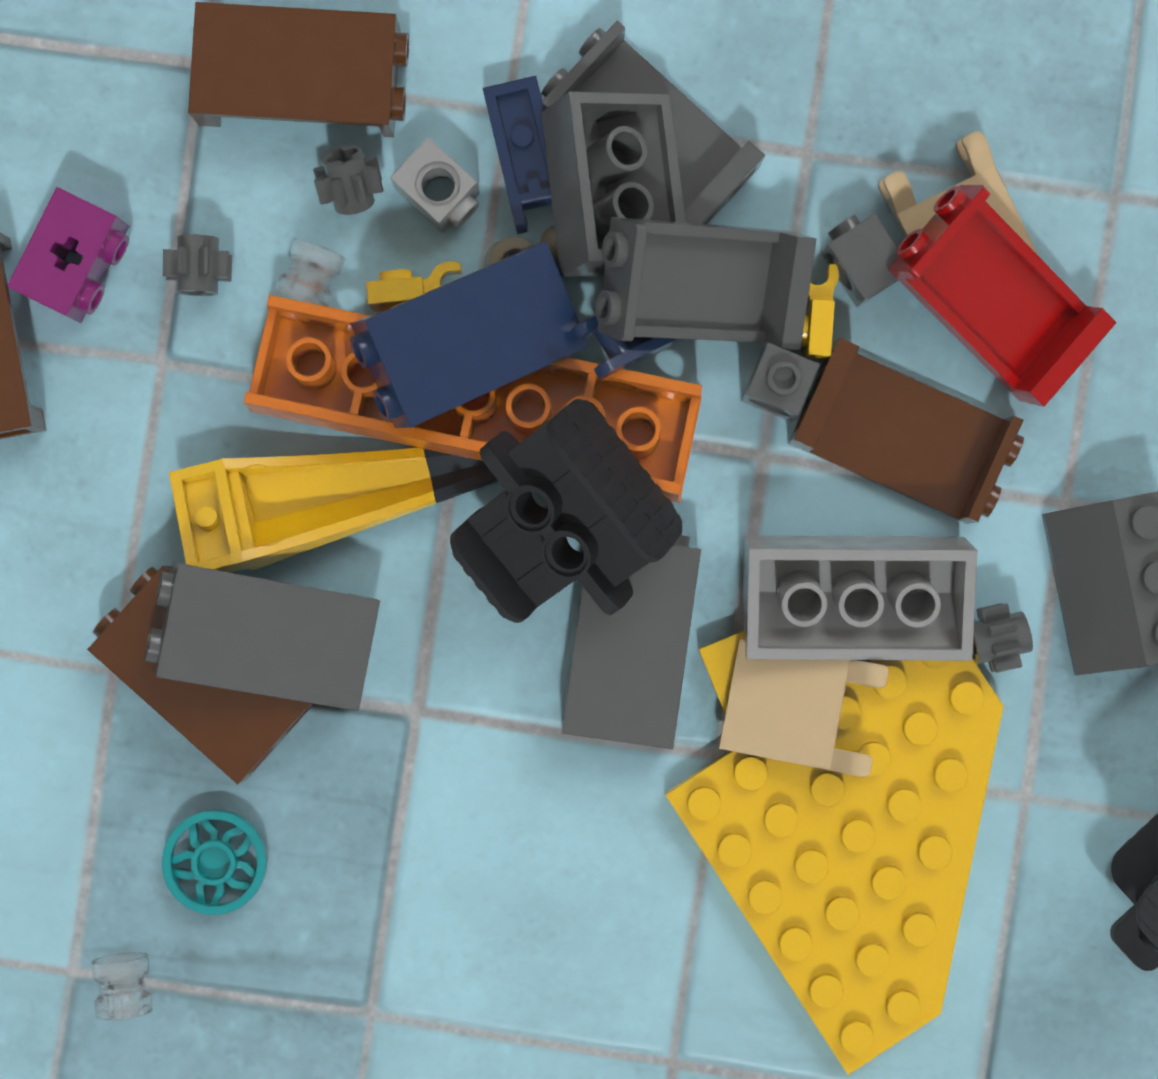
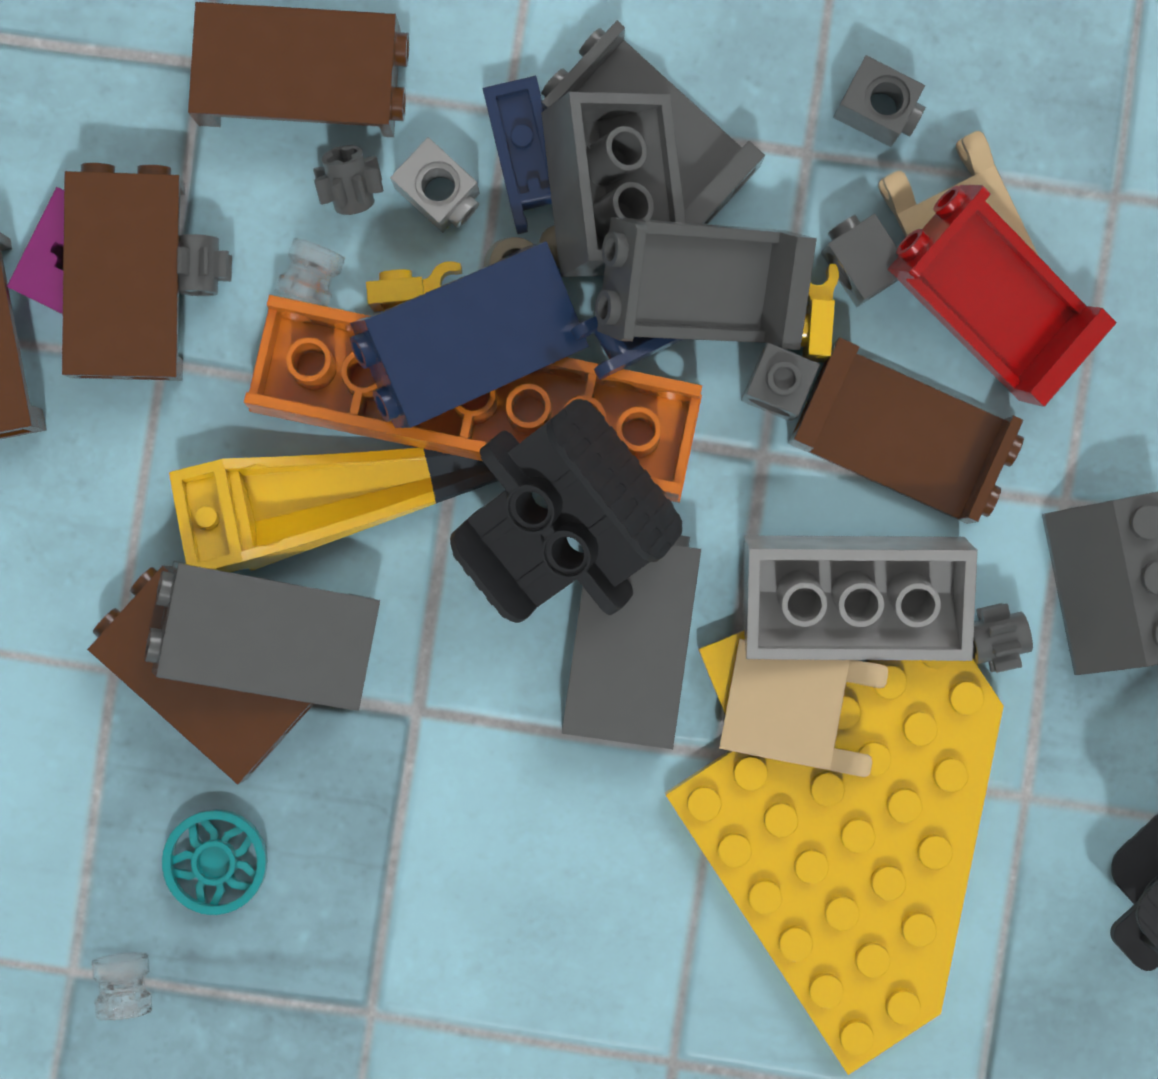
none -> reddish brown panel [62,163,185,381]
none -> dark grey brick [833,55,926,147]

